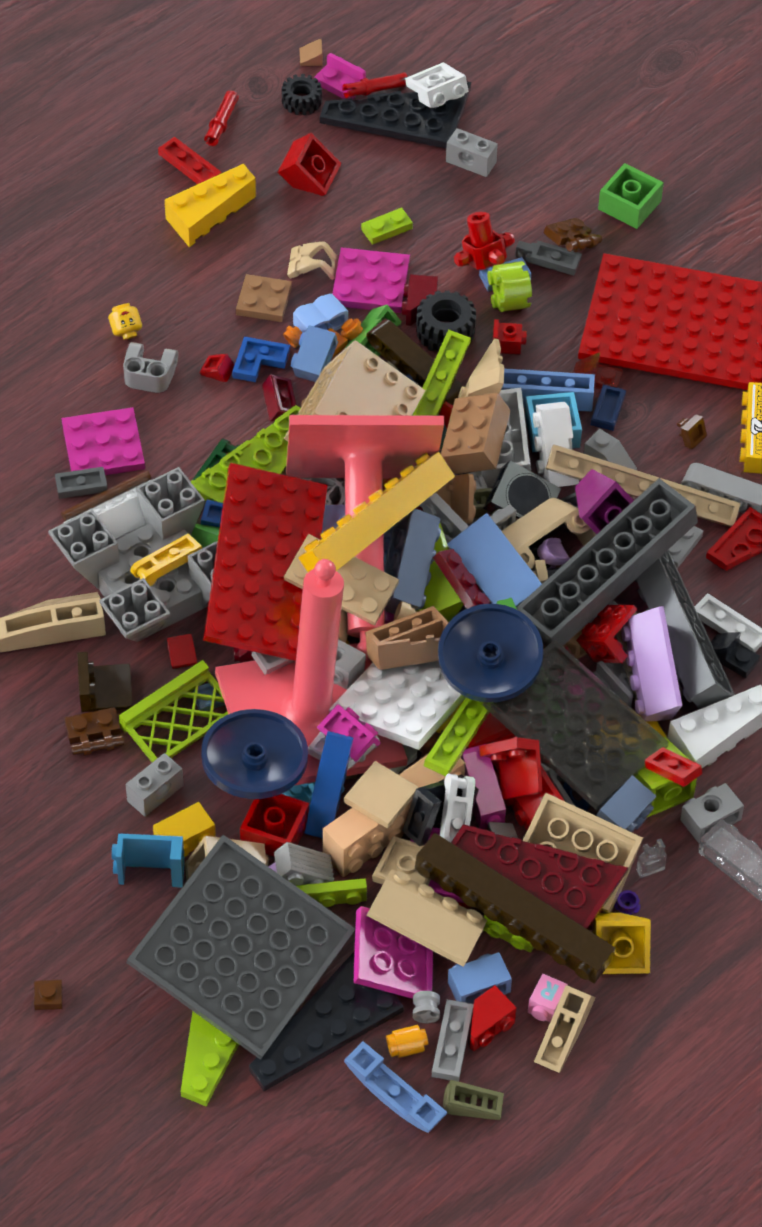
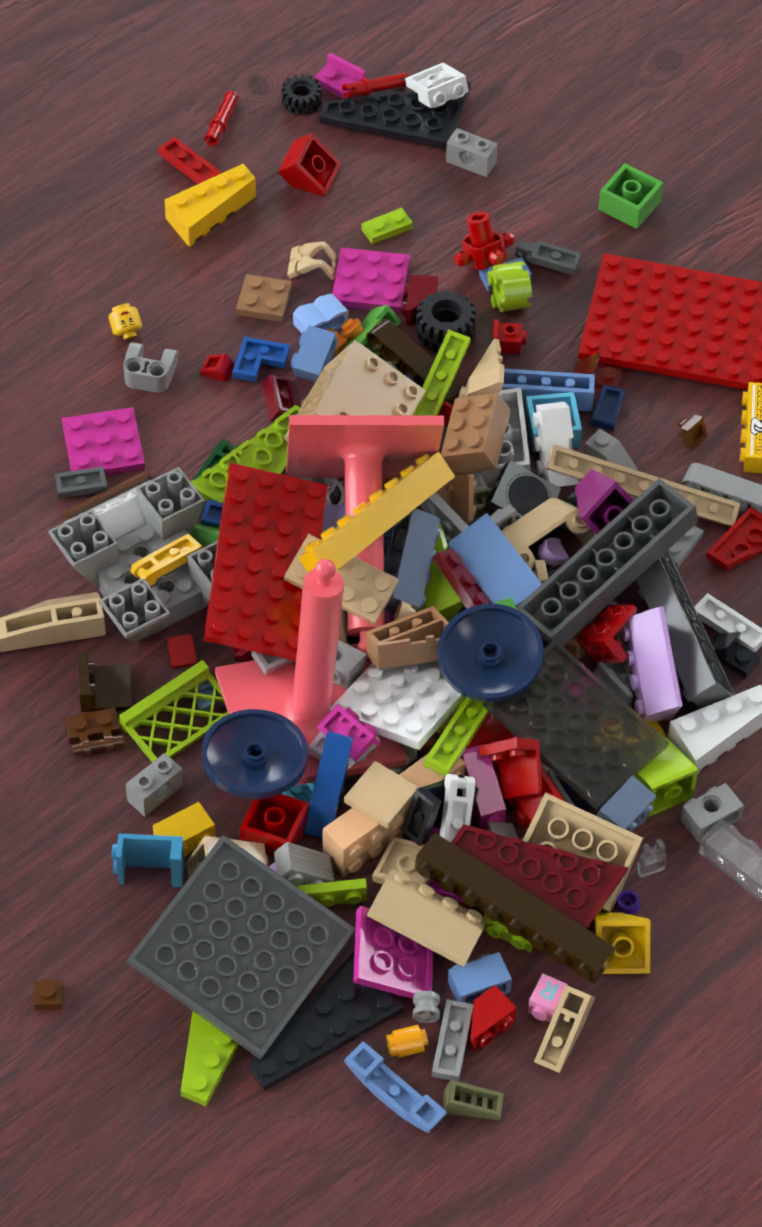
orange plate [283,326,302,348] -> none
medium nougat slope [299,39,323,66] -> none
reddish brown plate [543,218,602,252] -> none
red plate [645,747,703,787] -> none

